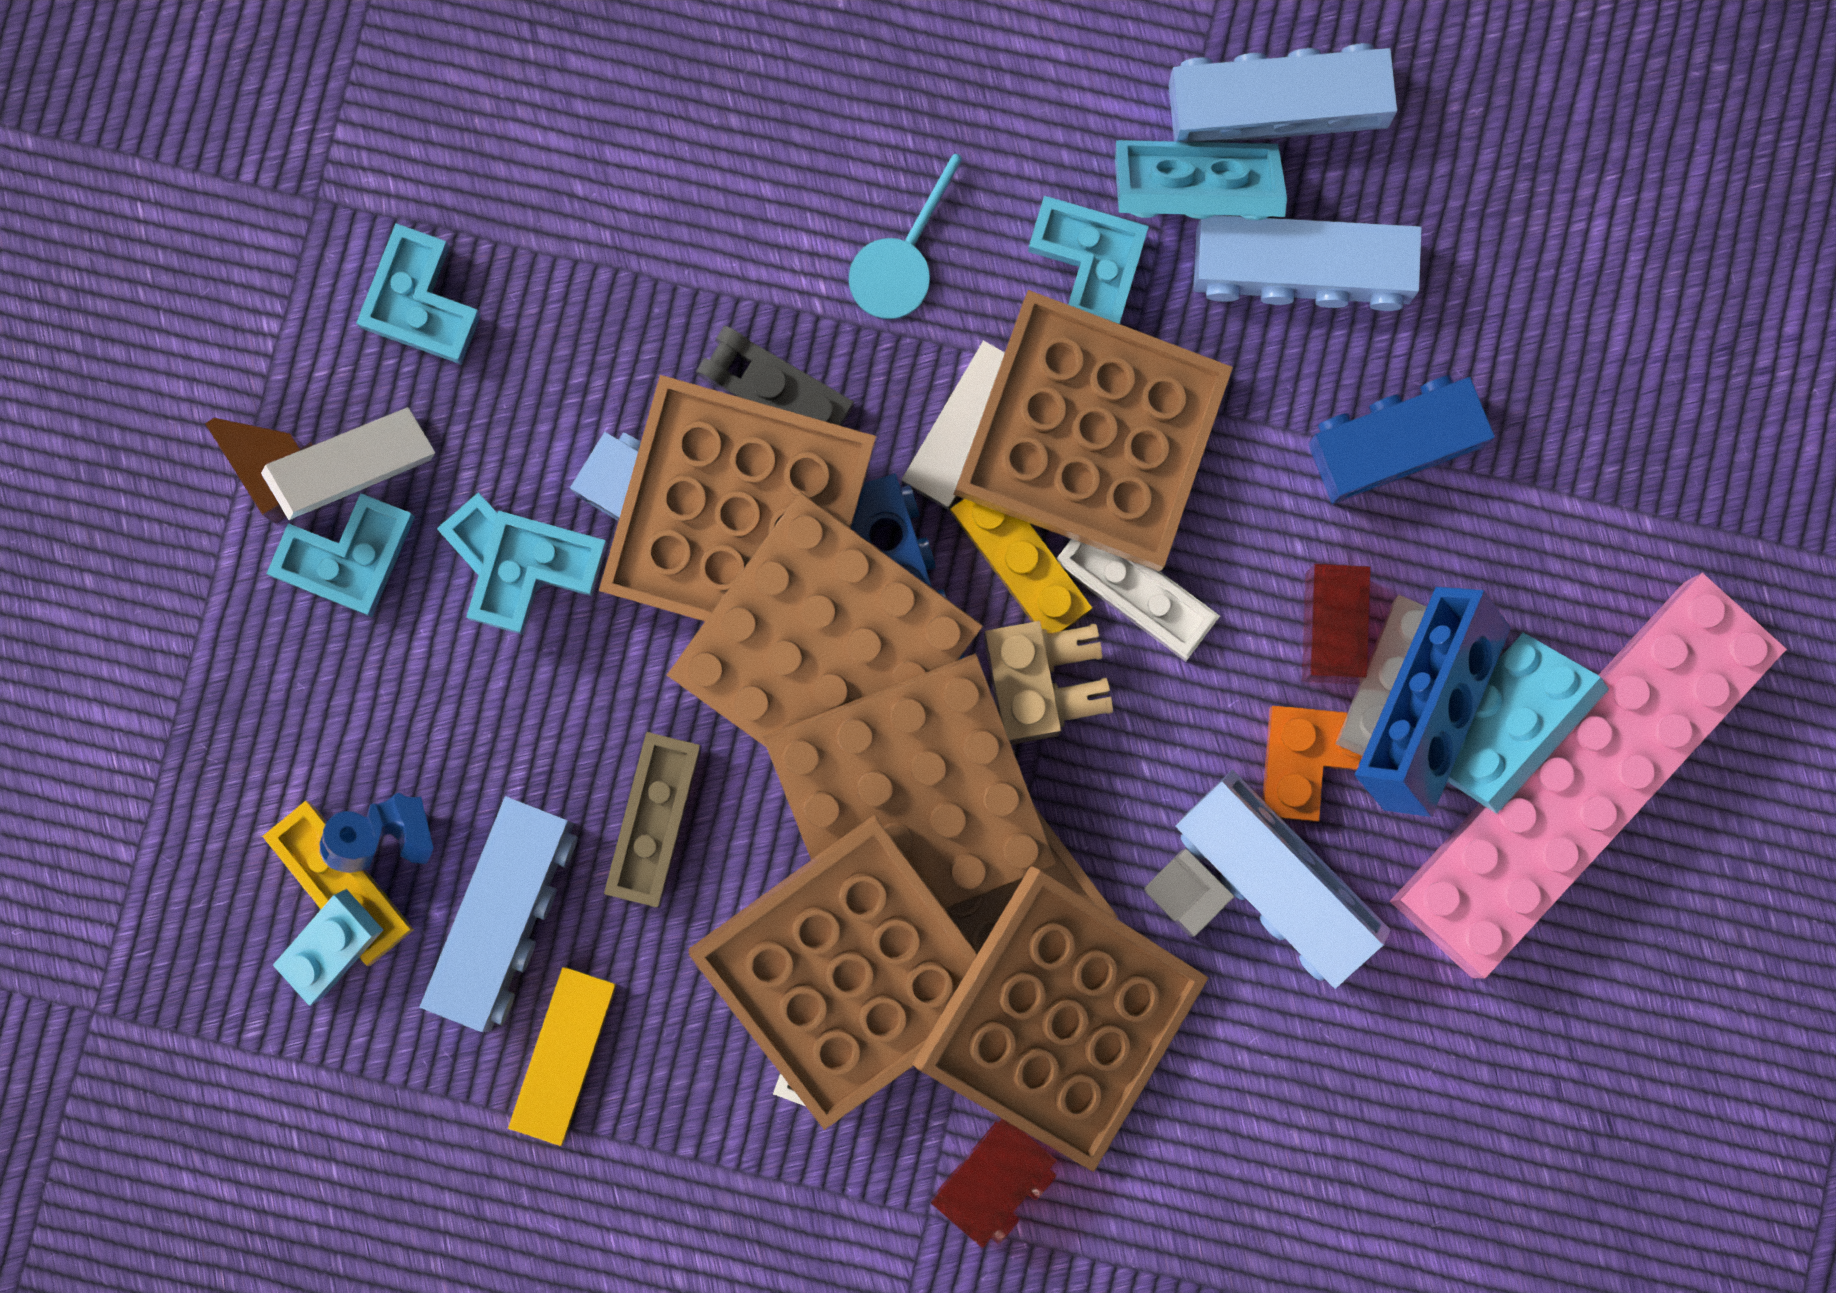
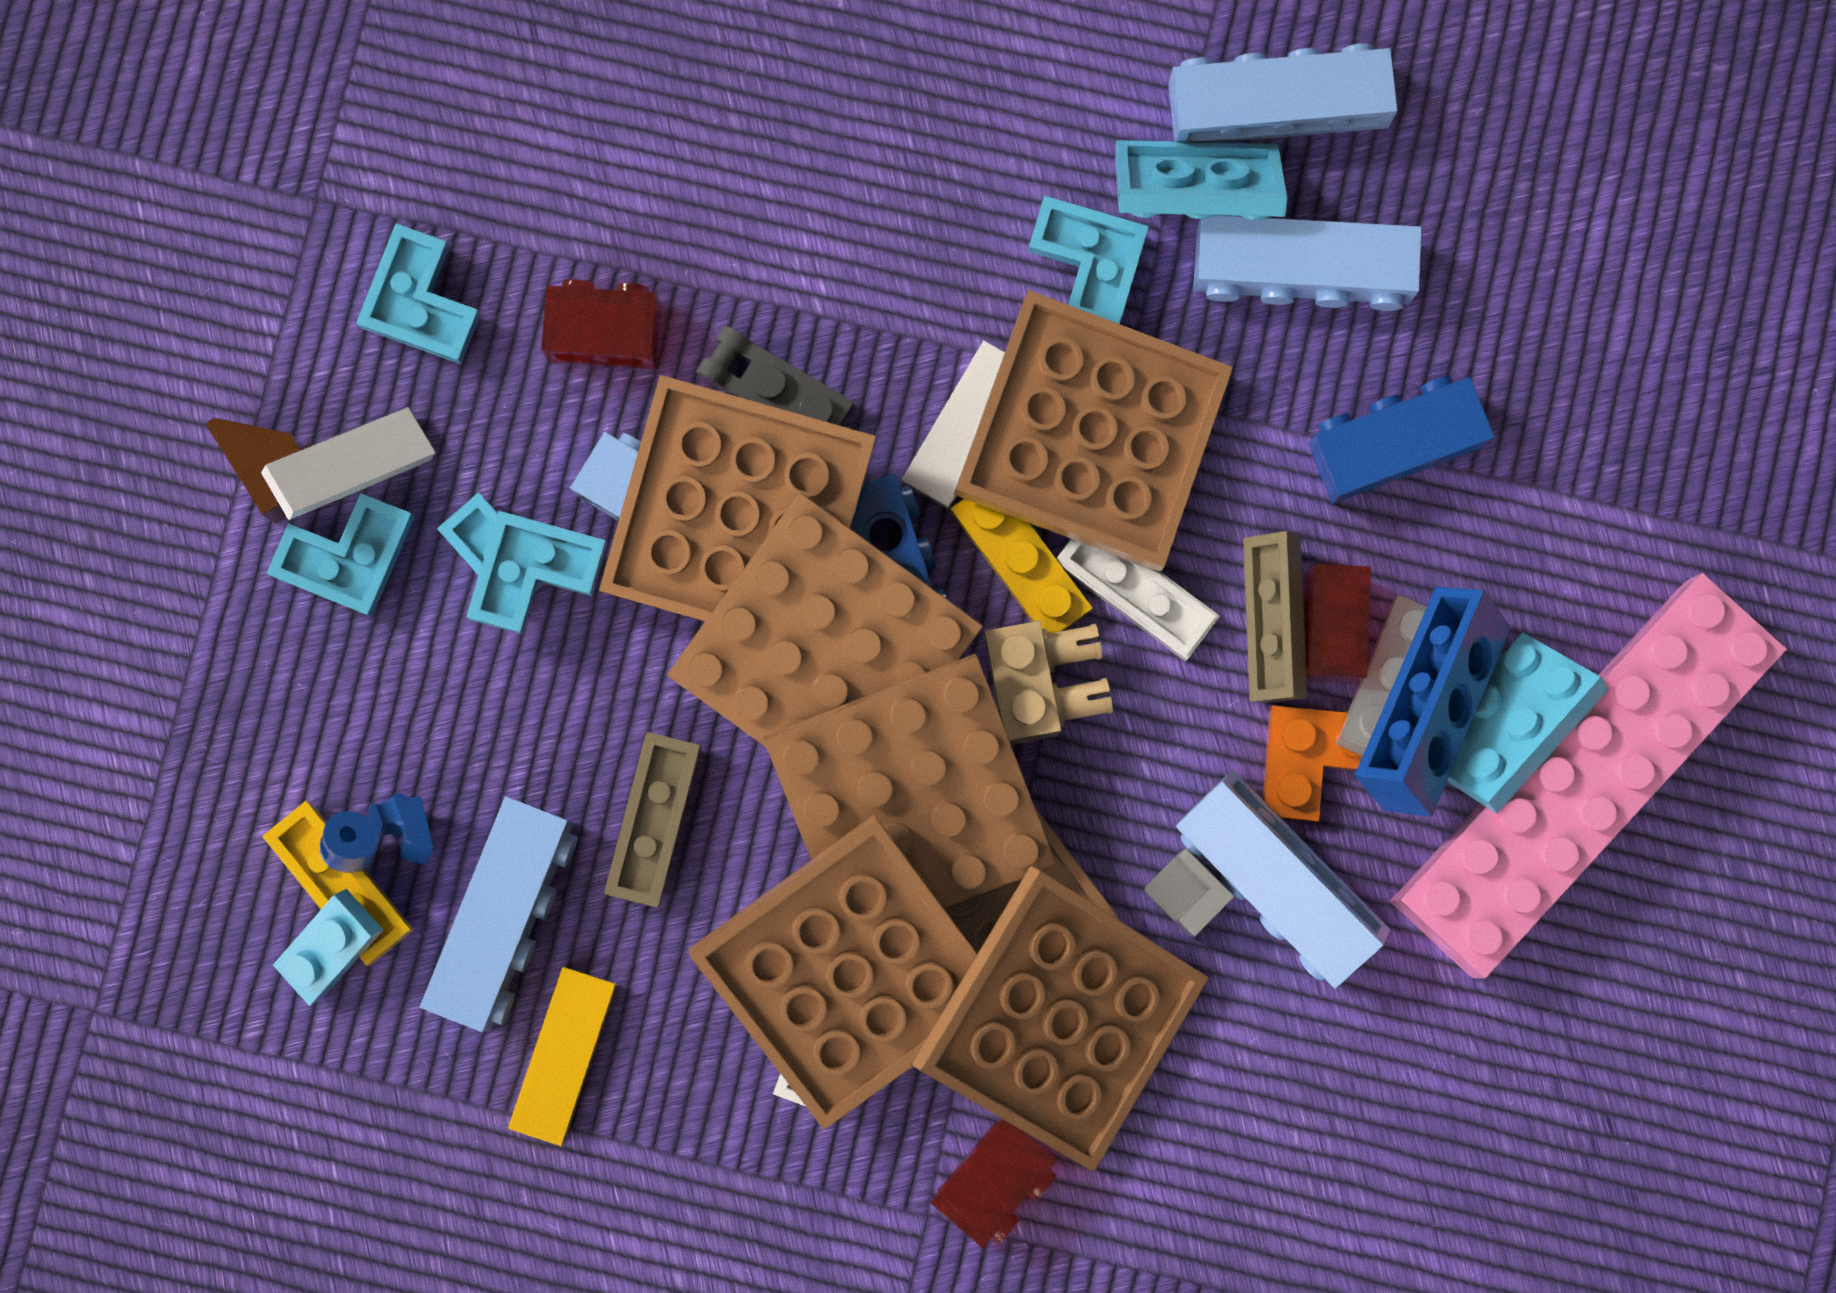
medium azure piece [849,154,962,320] -> none
none -> clear red brick [541,279,662,370]
none -> dark tan plate [1243,531,1307,703]

